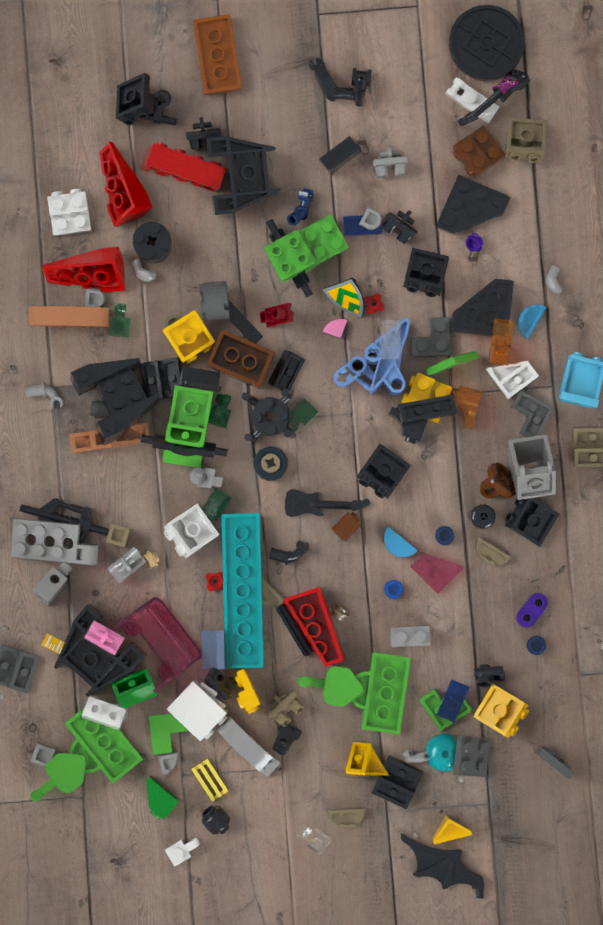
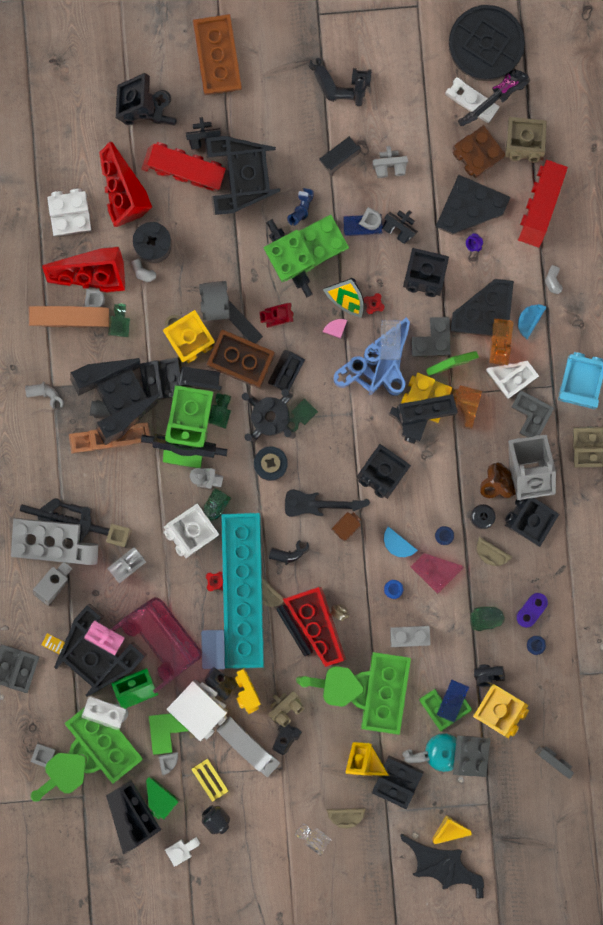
tan plate [142,551,159,569] -> none
none -> black wedge [106,780,161,854]
none -> clear green rock [470,607,505,631]
none -> red wedge [518,159,568,248]

